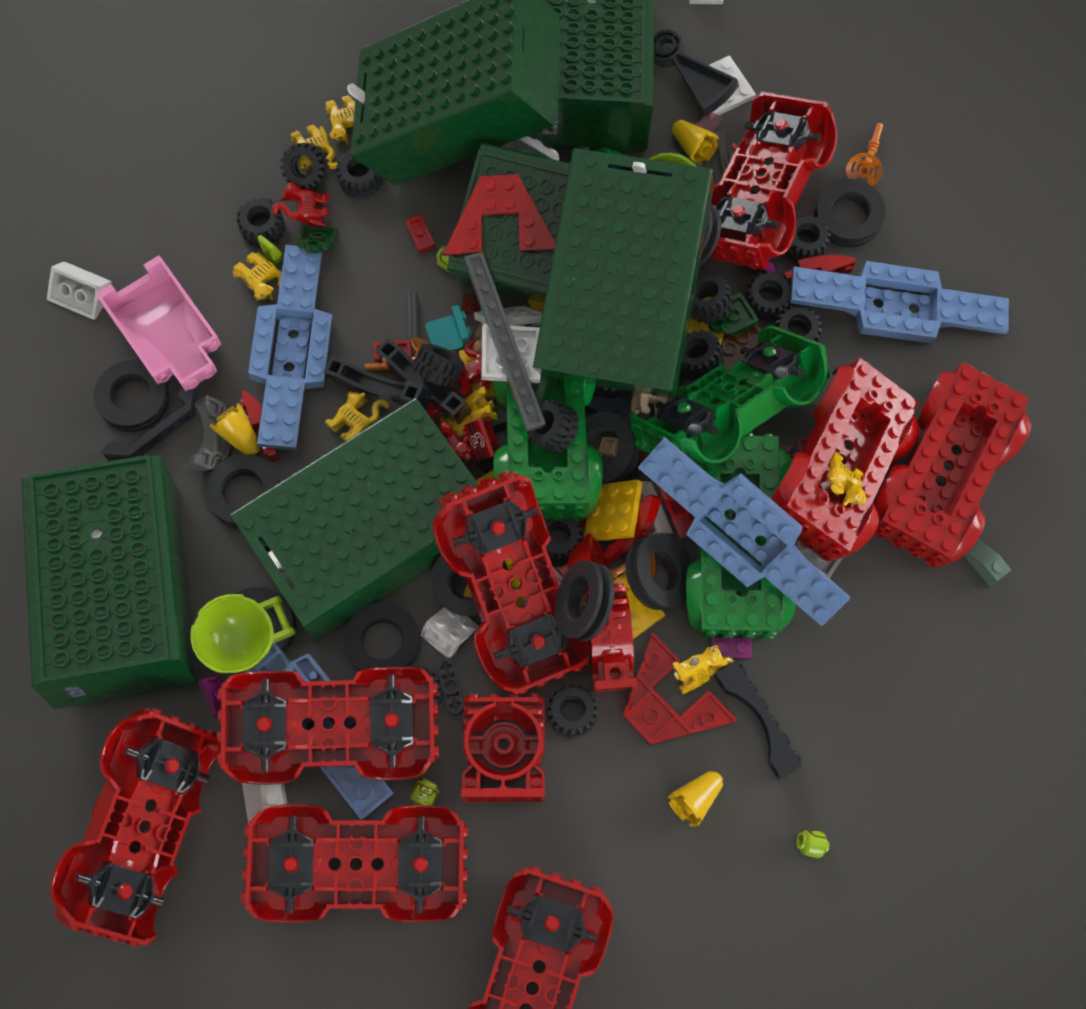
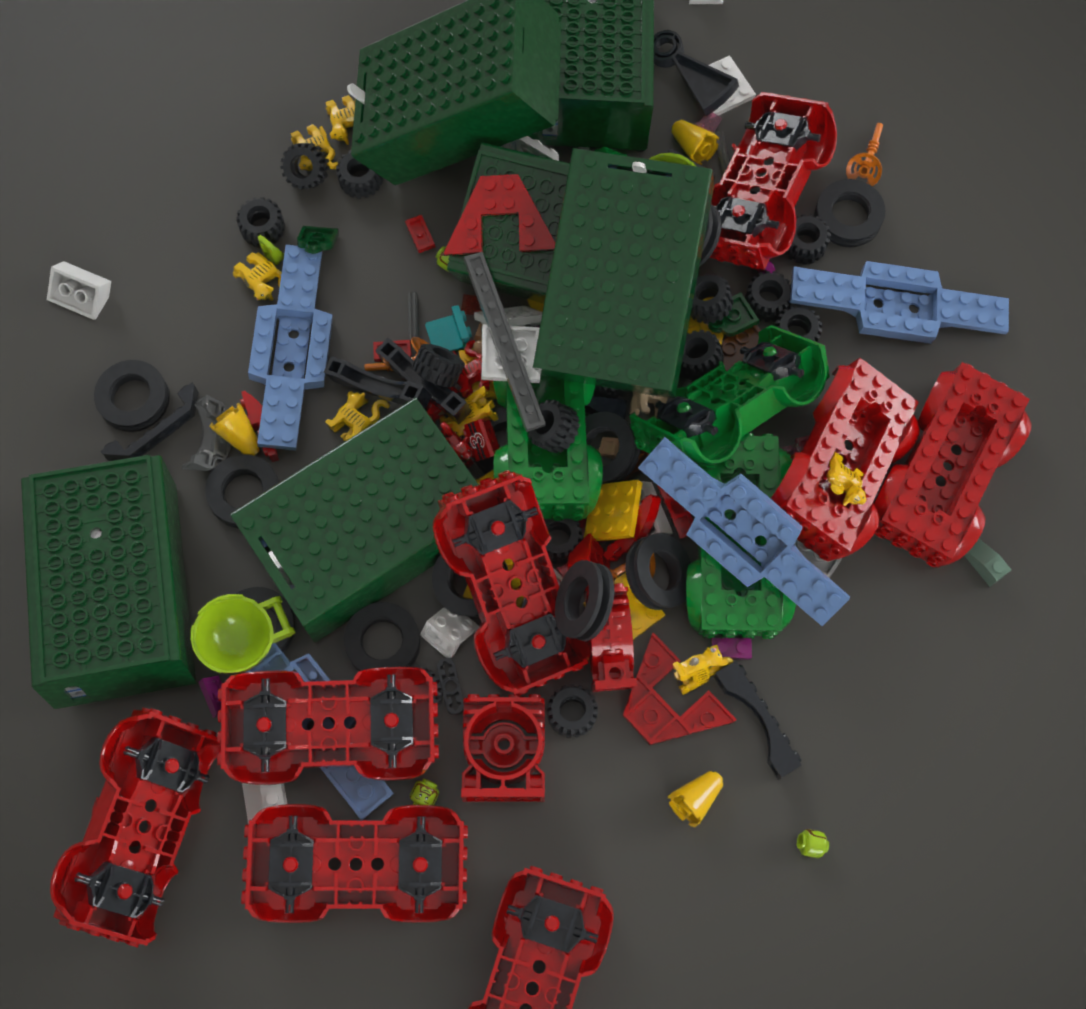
bright pink panel [95,255,222,391] -> none
red animal [272,182,329,227] -> none
red slope [783,255,856,285] -> none

